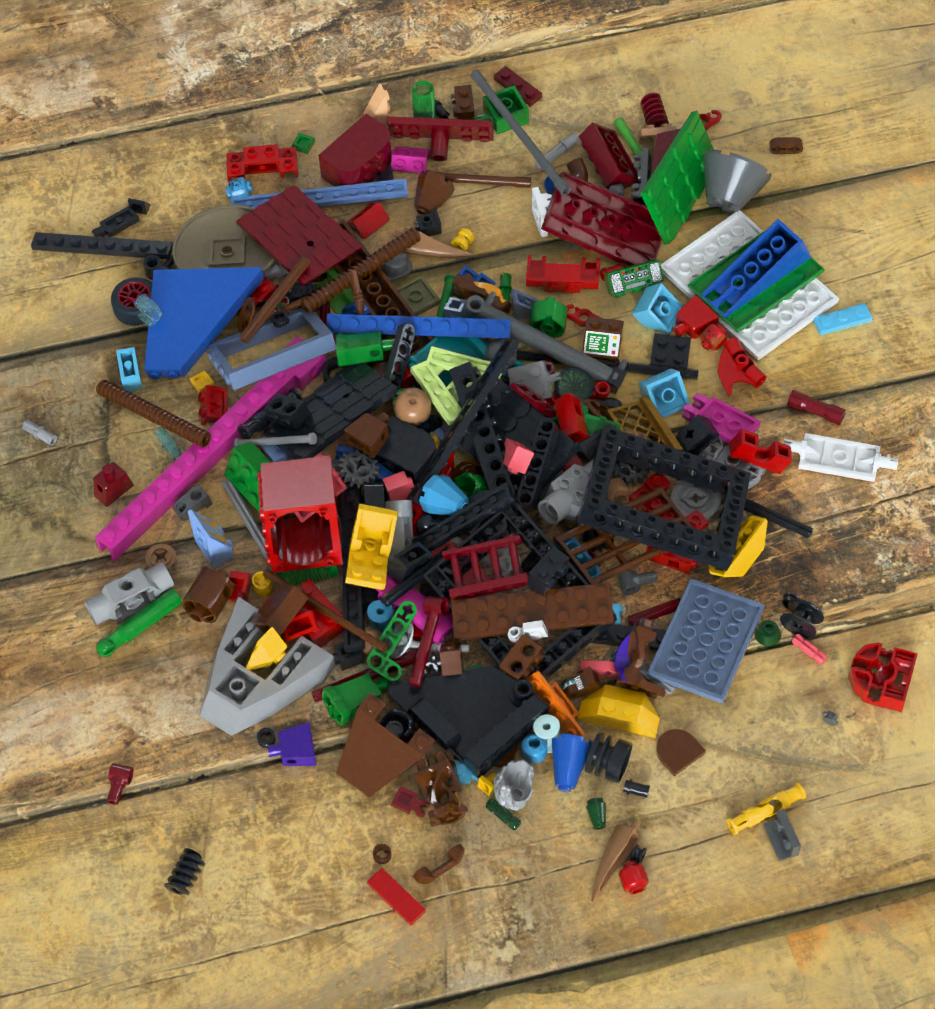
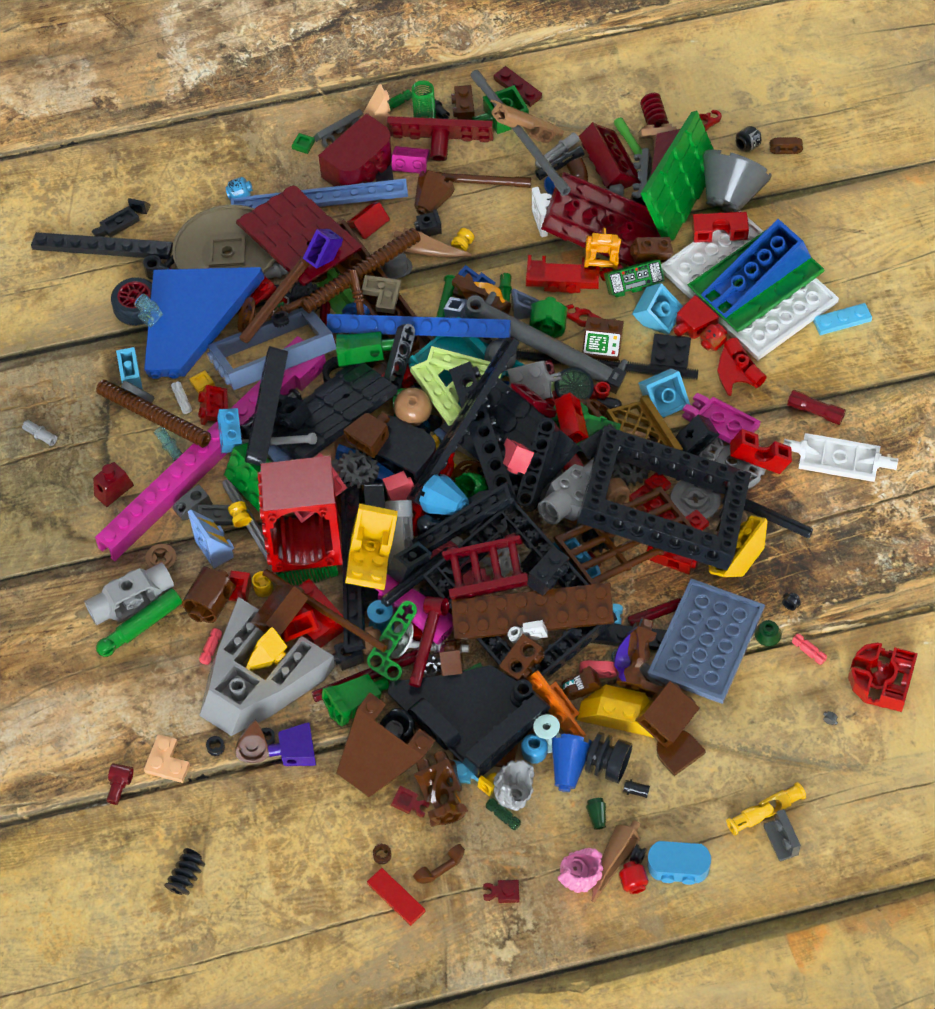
red bracket [226,144,298,182] -> none
olive tile [396,275,440,316] -> none
dark grey axle [617,570,657,595] -> none
black piece [780,598,824,639] -> none
none -> dark grey tile [121,381,155,403]
none -> light nougat plate [144,734,190,783]
none -> white axle [171,381,192,414]
none -> dark grey plate [197,505,233,525]
none -> coral axle [199,628,222,665]
none -> black bush [206,736,225,757]
none -> dark azure brick [217,408,242,453]
none -> yellow wheel [228,501,252,528]
none -> piece [235,719,268,763]
none -> black beam [245,346,288,466]
none -> dark purple torso [303,229,343,269]
none -> dark grey plate [314,109,363,148]
none -> dark tan plate [362,275,401,314]
none -> green axle [387,89,412,110]
none -> dark red plate [483,880,519,903]
none -> medium nougat panel [490,100,564,143]
none -> black pin [535,146,585,180]
none -> bright pink hair [557,848,603,893]
none -> light orange piece [584,228,621,270]
none -> reddish brown brick [630,237,674,263]
none -> reddish brown brick [635,681,700,747]
none -> dark azure brick [647,841,711,885]
none -> red arch [692,212,749,243]
none -> black head [736,126,762,152]

